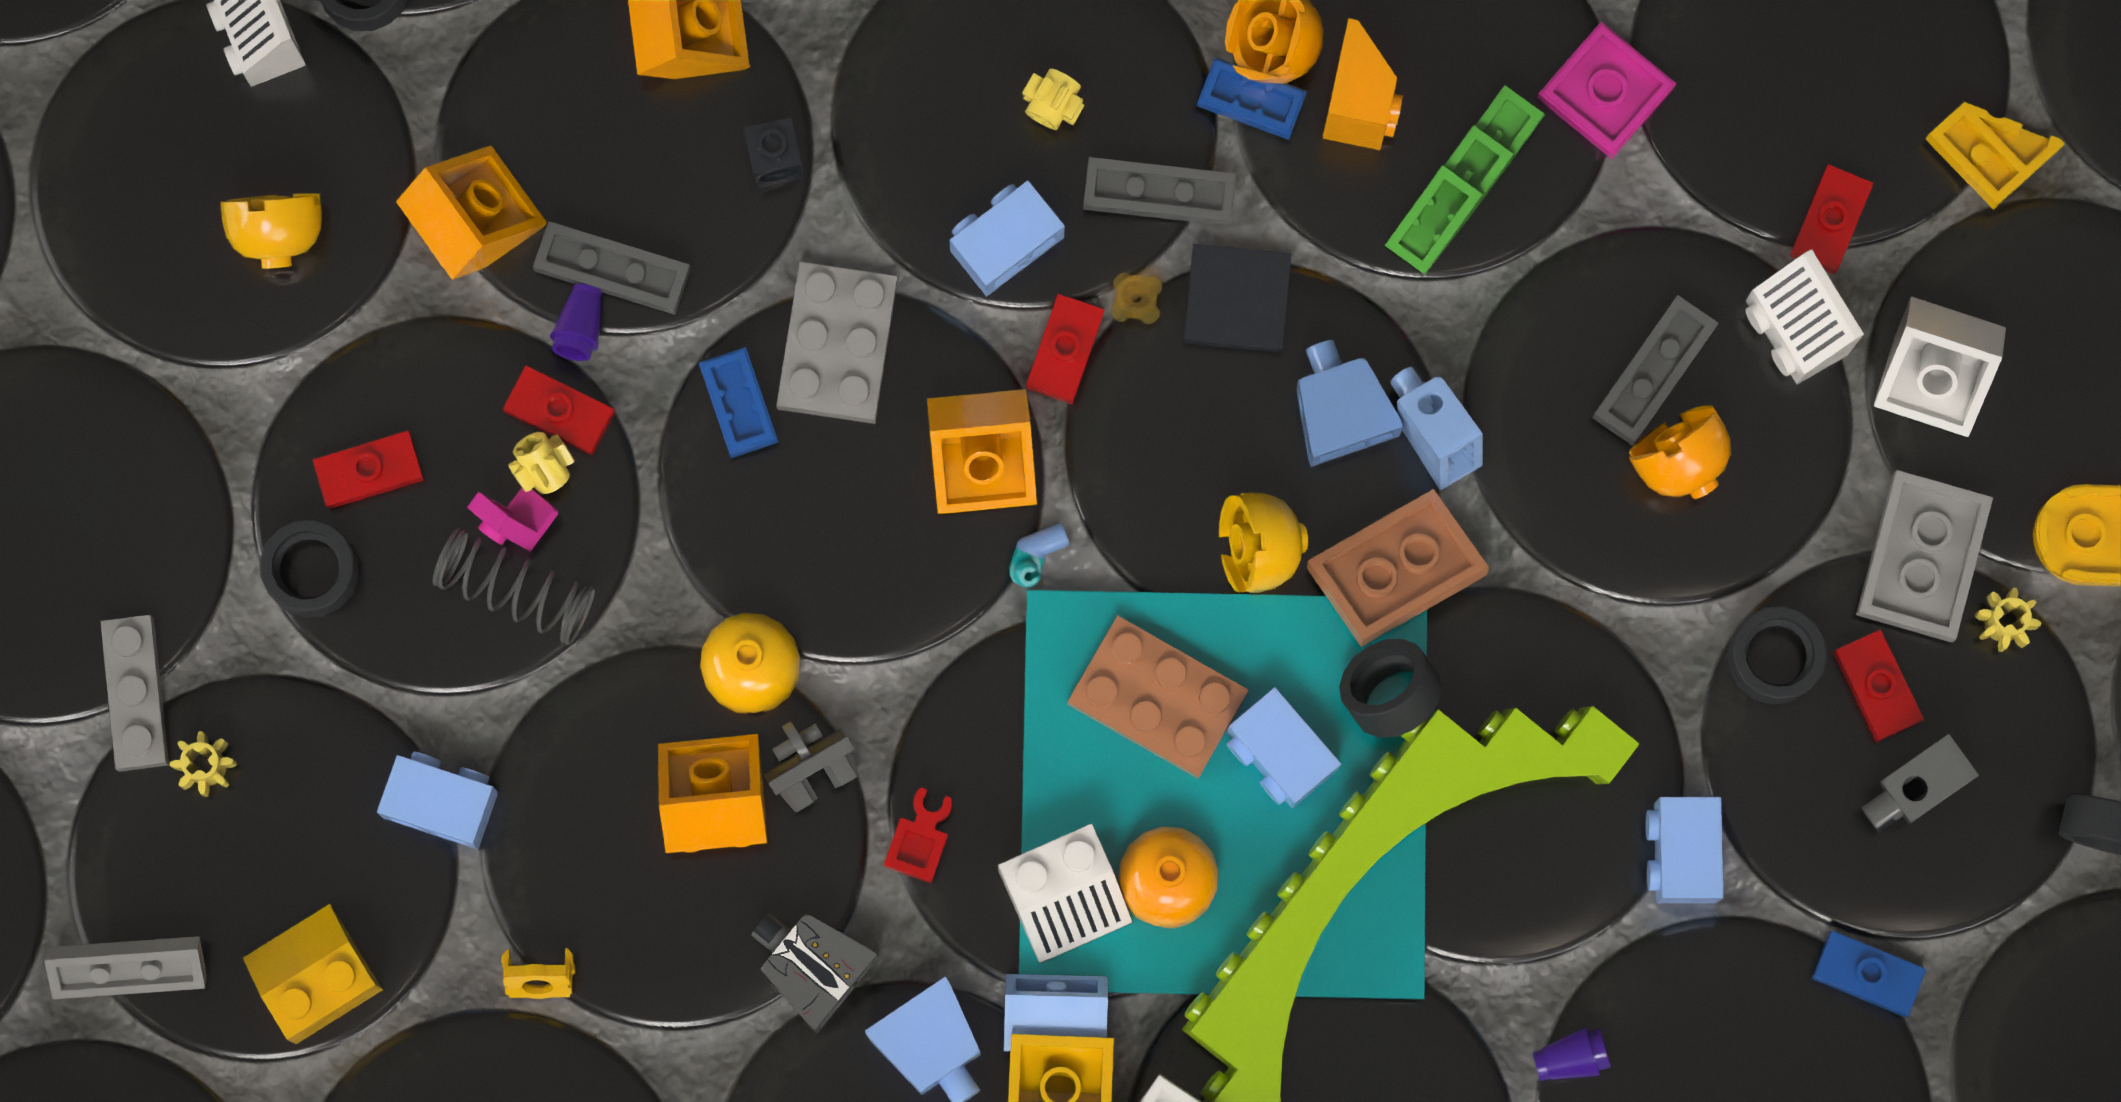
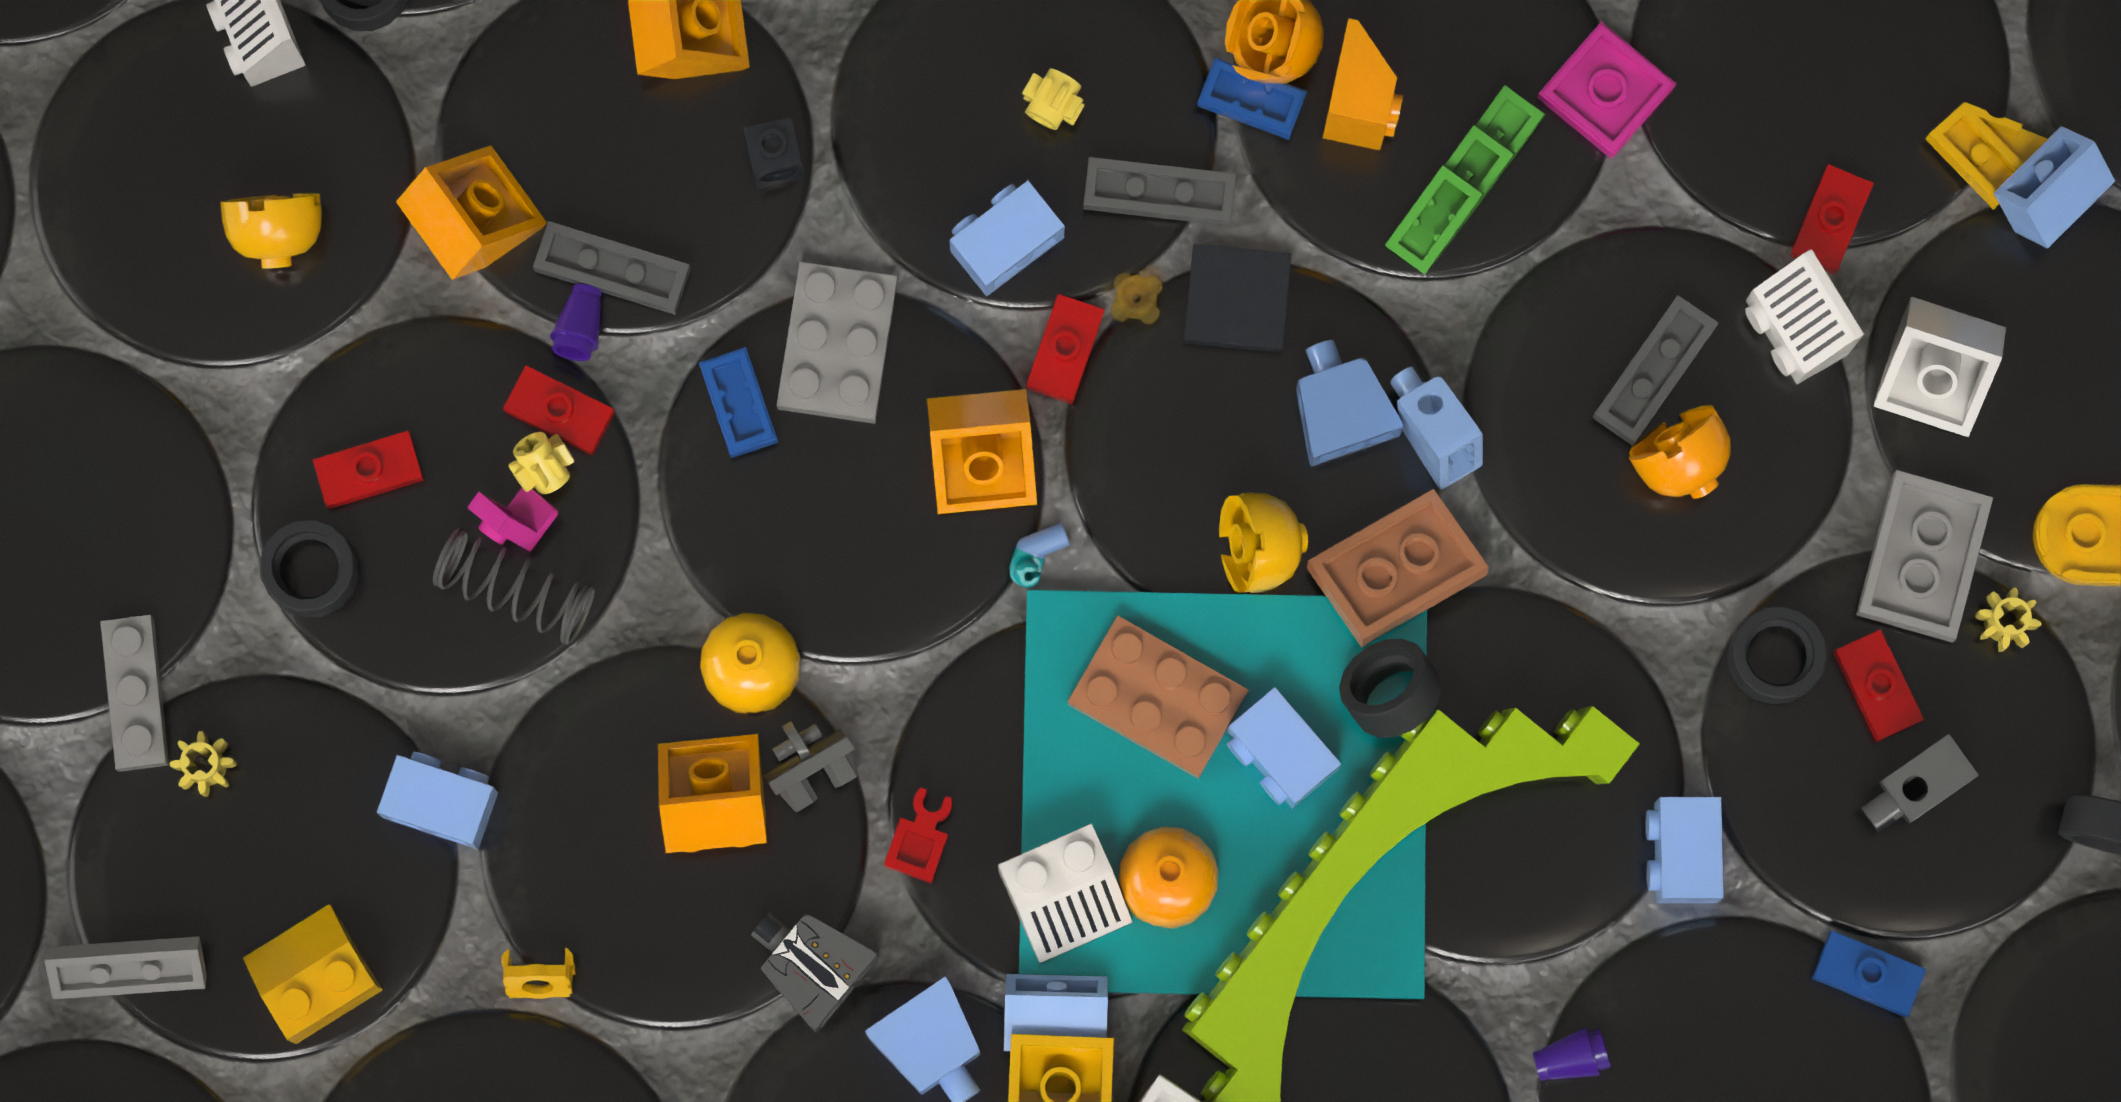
none -> light blue brick [1994,126,2115,248]

